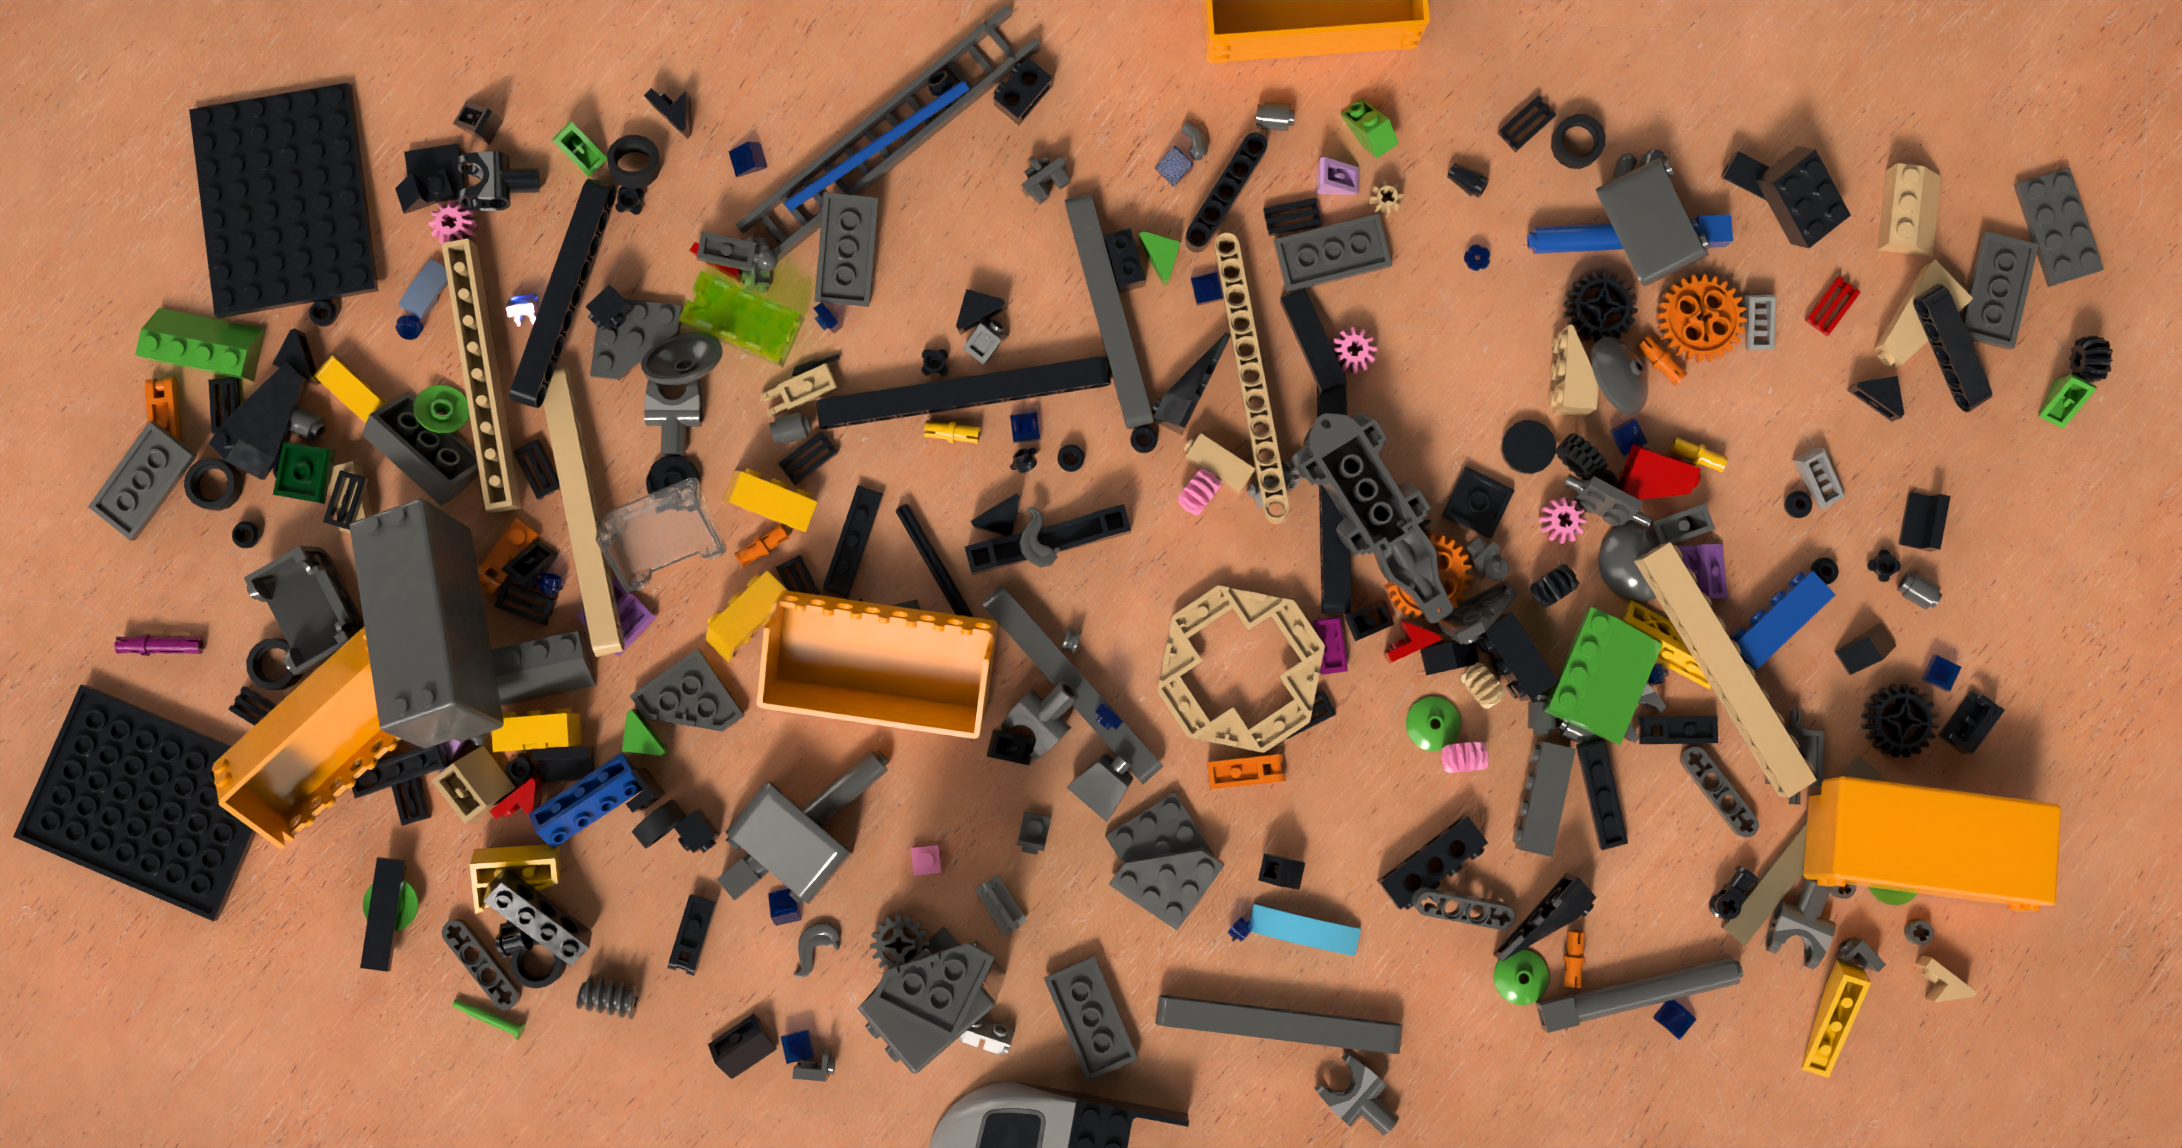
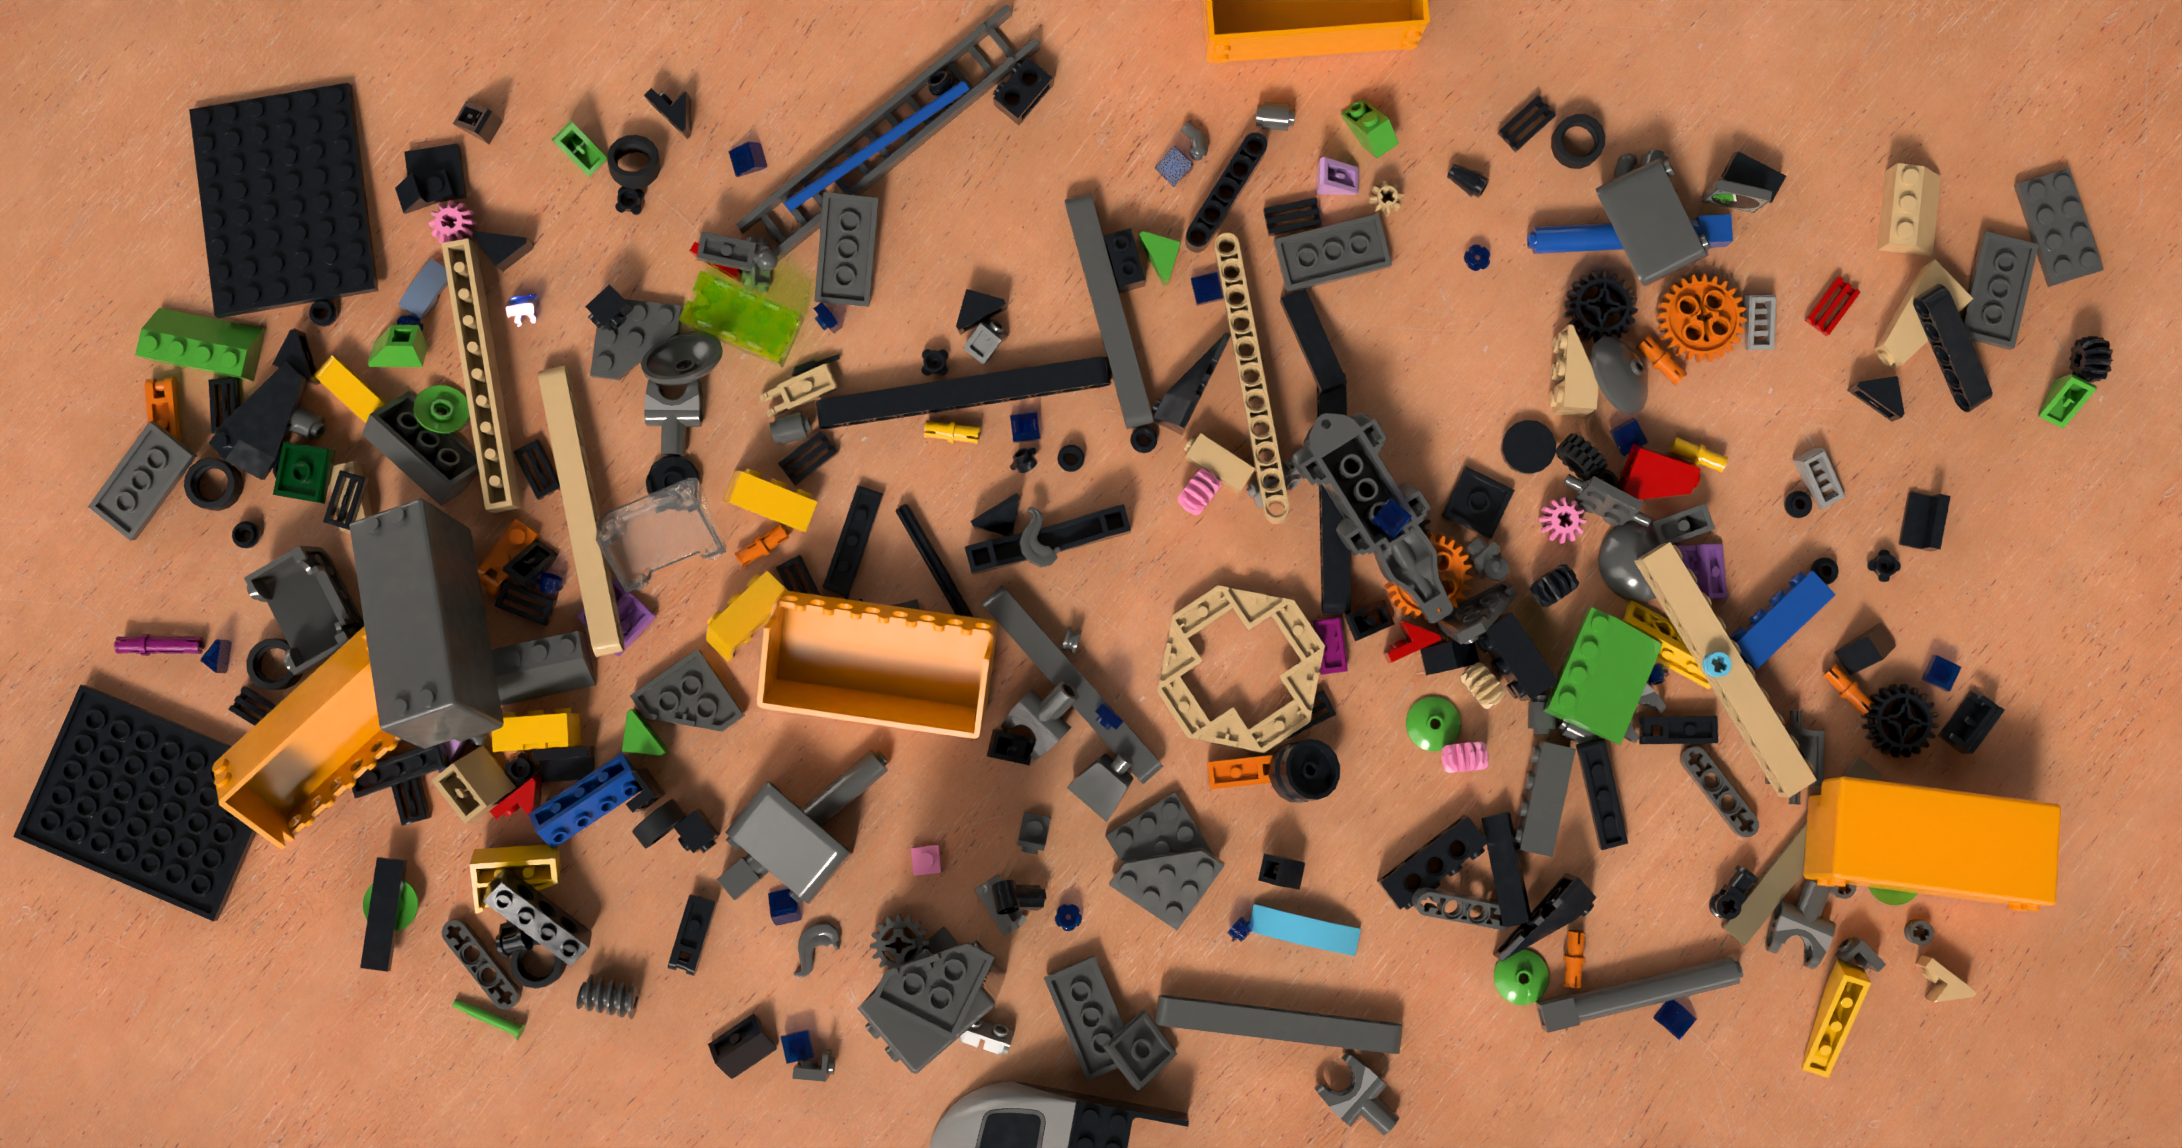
black connector [457,151,540,211] -> none
black beam [510,178,616,408] -> none
dark grey hips [1021,156,1071,205] -> none
bright pink gear [1332,327,1377,374] -> none
black brick [1755,146,1851,248] -> none
dark grey brick [1897,572,1942,610] -> none
none -> clear blue slope [200,639,232,674]
none -> bright green slope [368,325,428,367]
none -> black slope [473,231,534,272]
none -> black piece [991,880,1047,915]
none -> clear blue plate [1055,904,1082,931]
none -> dark grey tile [1103,1010,1177,1090]
none -> black wheel [1269,739,1340,803]
none -> clear blue plate [1371,498,1412,538]
none -> black tile [1481,812,1533,927]
none -> tile [1701,179,1772,213]
none -> medium azure bush [1702,652,1732,677]
none -> orange pin [1822,664,1875,716]

